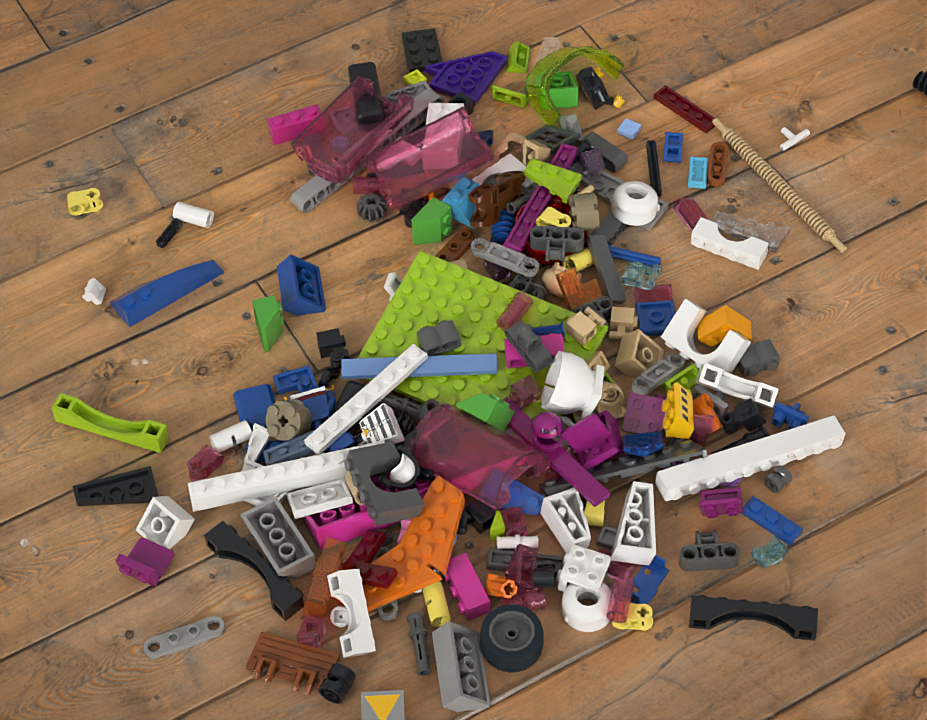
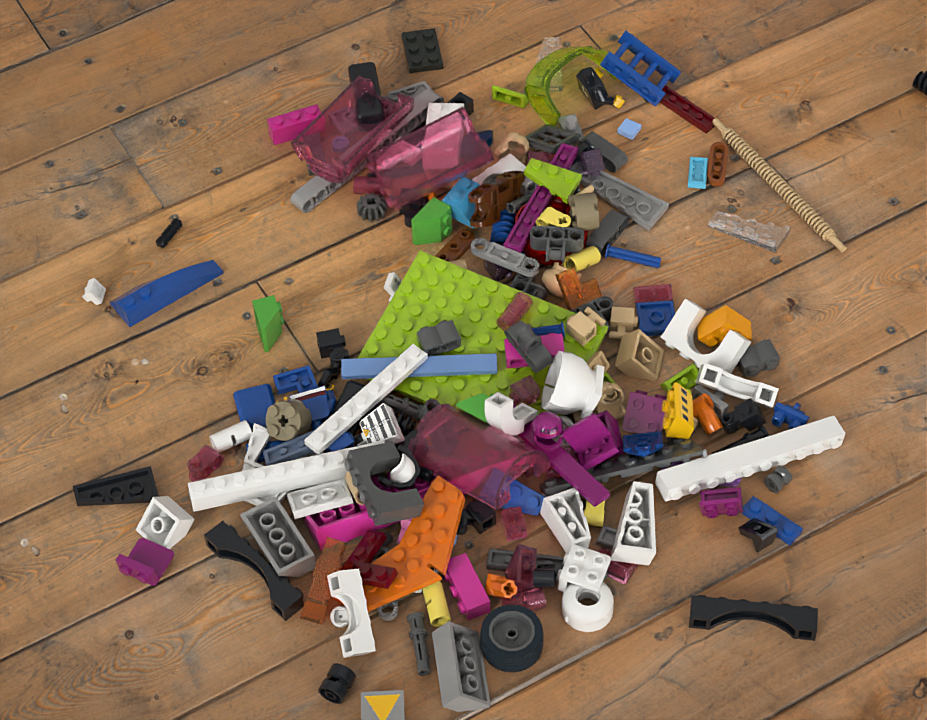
lime arch [52,393,169,453] -> none
light yellow piece [67,188,103,216] -> none
light grey plate [143,616,225,660] -> none
white pin [173,201,214,228] -> none
dark orange hinge [246,632,340,695] -> none
blue slope [277,254,326,316] -> none
clear pink brick [297,615,327,648] -> none
neon yellow tile [403,69,427,86] -> none
dark purple wing [425,51,508,106] -> none
lime slope [490,510,506,541] -> none
white pin [497,534,538,551] -> none
lime slope [506,40,530,73] -> none
tan slope [523,139,550,166] -> none
bright green slope [537,71,578,110] -> none
dark grey tile [586,235,627,304] -> none
clear pink pin [606,576,634,623] -> none
white piece [610,181,660,226] -> none
light yellow piece [612,602,653,631] -> none
clear light blue plate [621,261,662,290] -> none
blue piece [622,554,669,605] -> none
light grey plate [632,354,685,395] -> none
black axle [646,140,662,197] -> none
blue slope [663,132,683,163] -> none
clear pink slope [673,198,709,231] -> none
dark grey piece [679,530,740,571] -> none
clear pink piece [689,414,714,446] -> none
white arch [691,217,769,270] -> none
clear light blue bracket [751,536,788,569] -> none
white piece [780,127,810,151] -> none
none -> white arch [484,392,537,435]
none -> blue fence [600,31,681,107]
none -> black slope [738,518,778,552]

